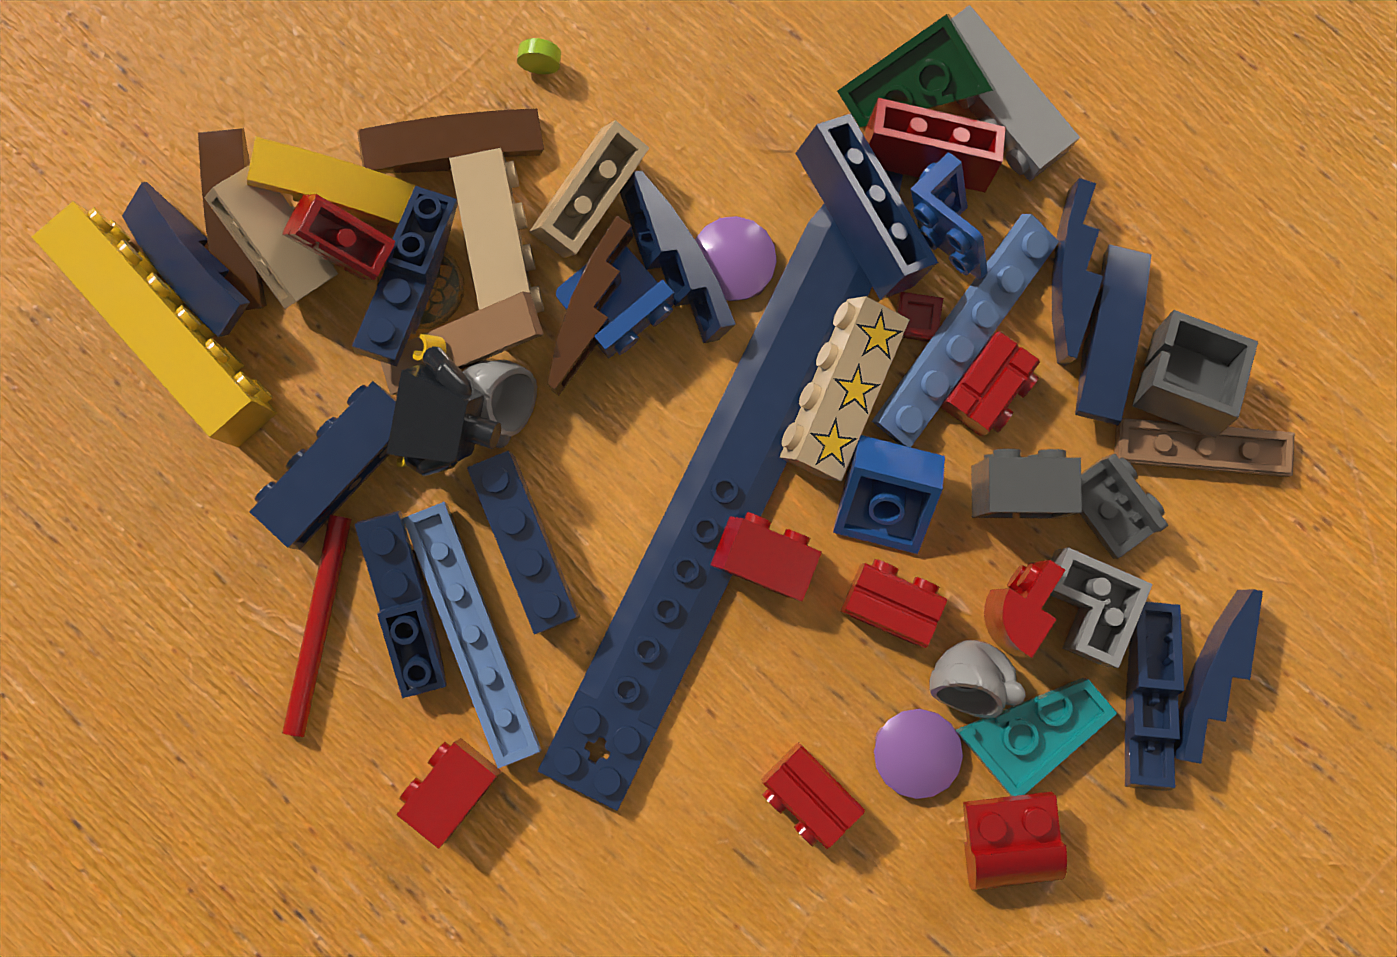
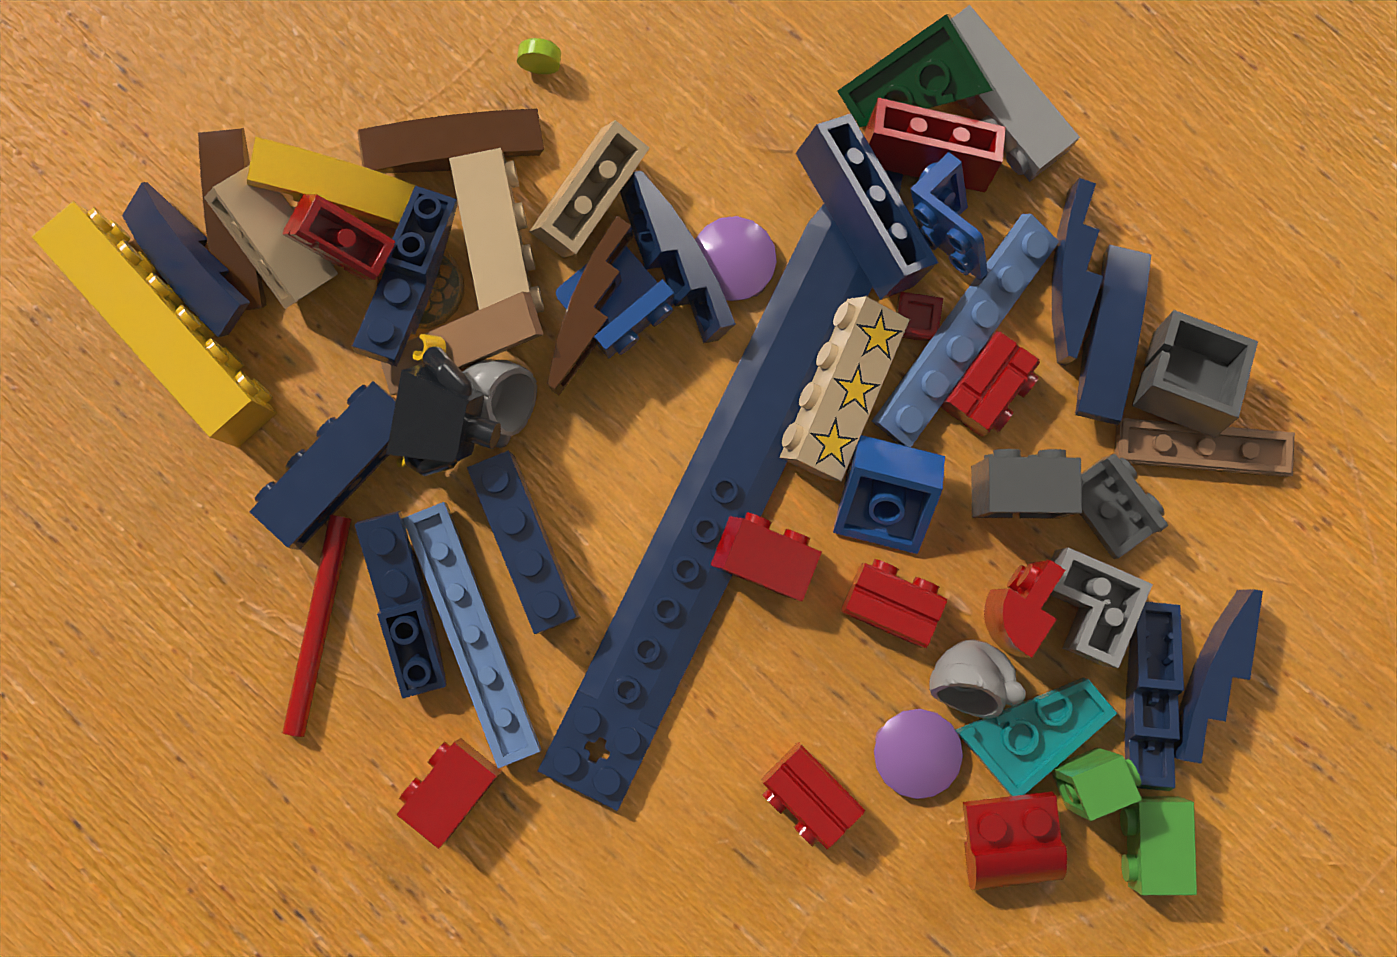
none -> bright green brick [1051,747,1142,821]
none -> bright green brick [1120,796,1197,895]

